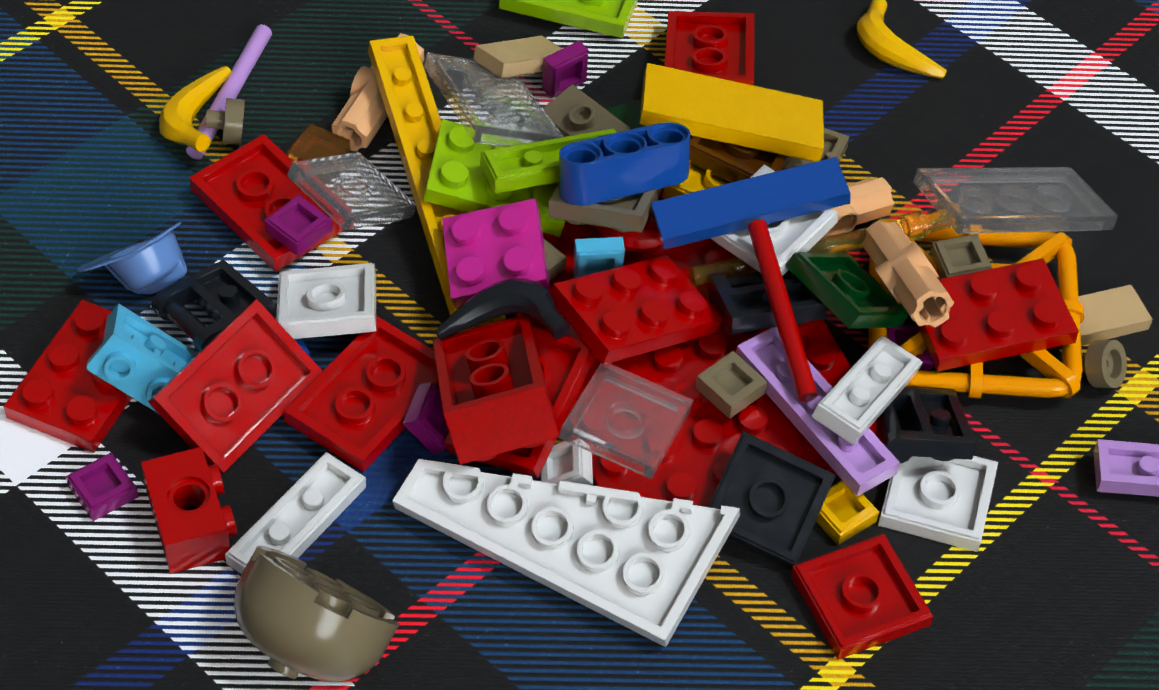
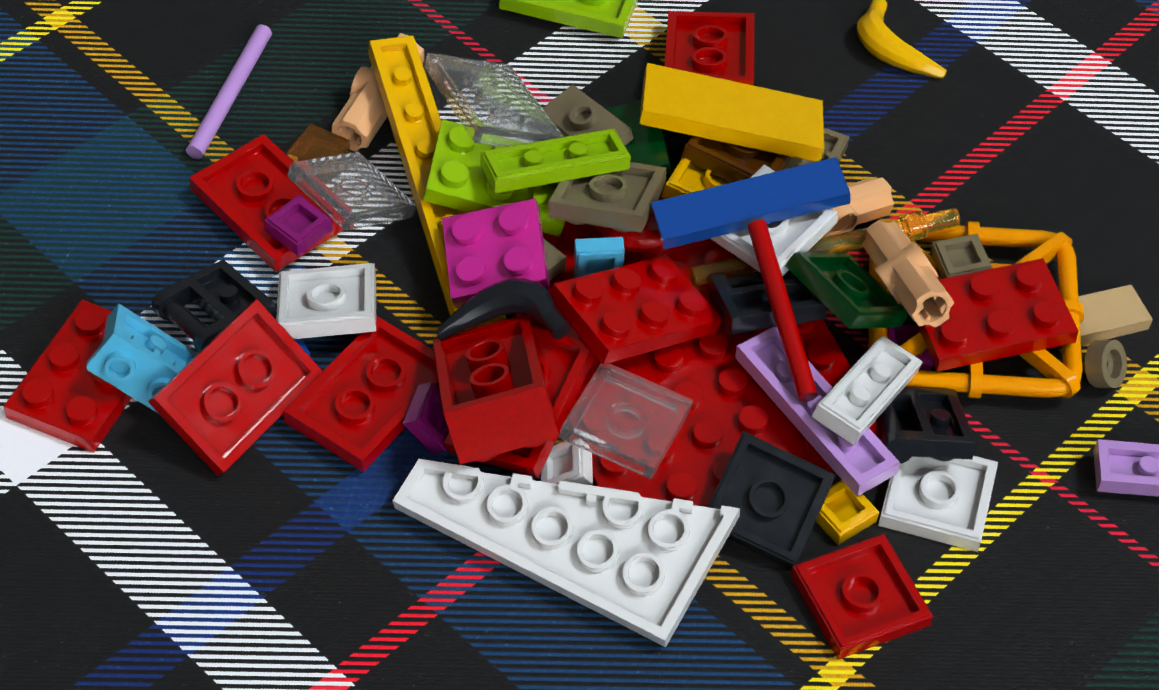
magenta tile [66,453,139,521] -> none
medium blue piece [77,221,187,294] -> none
red brick [141,446,237,574] -> none
yellow piece [159,66,232,152] -> none
dark tan tile [205,98,245,145] -> none
white tile [225,452,366,574] -> none
dark tan cylinder [234,546,400,682] -> none
tan tile [473,36,563,79] -> none
magenta tile [542,40,589,98] -> none
blue beam [559,122,690,206] -> none
dark tan plate [695,351,768,419] -> none
clear tile [913,167,1118,234] -> none

